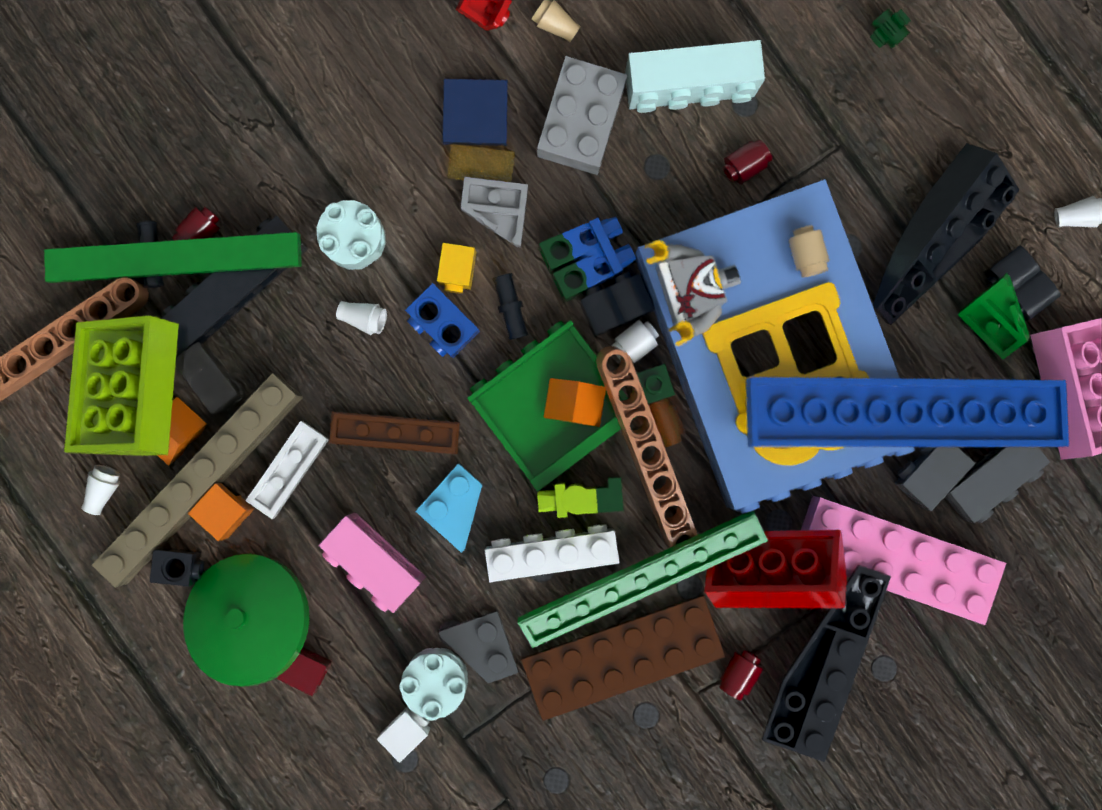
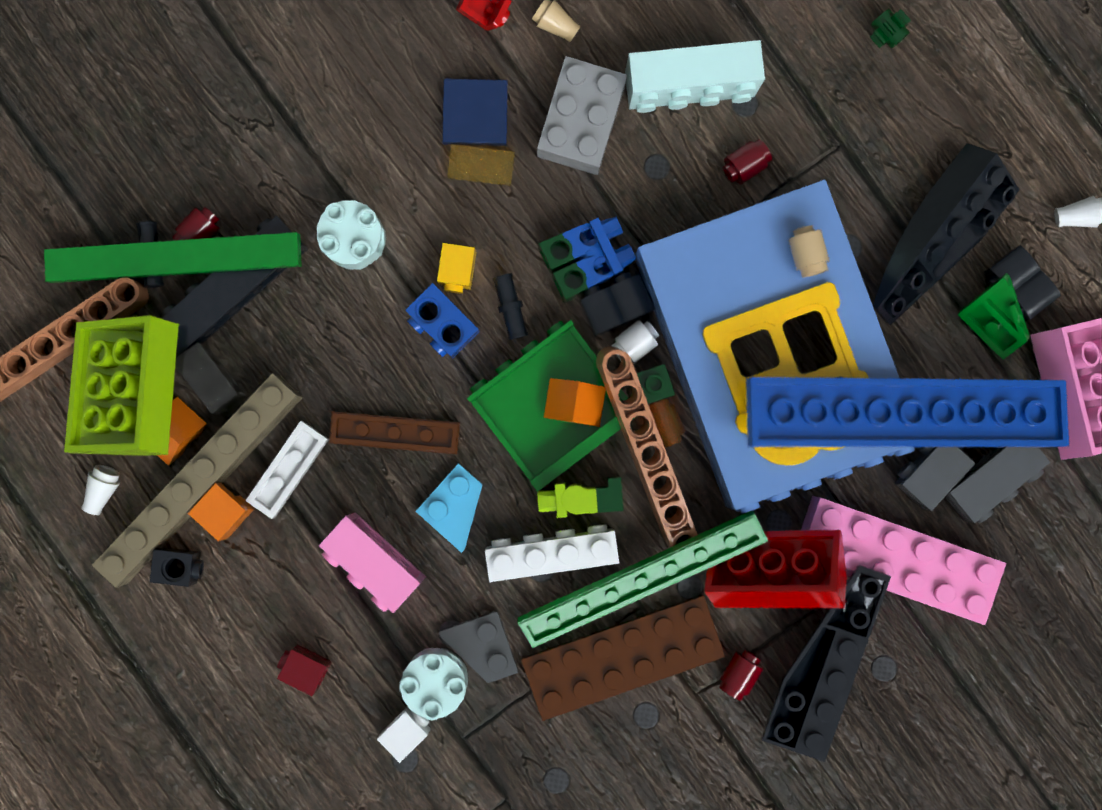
green dish [183,554,309,686] -> none
white cone [336,301,387,335] -> none
light grey wing [461,177,528,247] -> none
torso [644,240,741,346] -> none

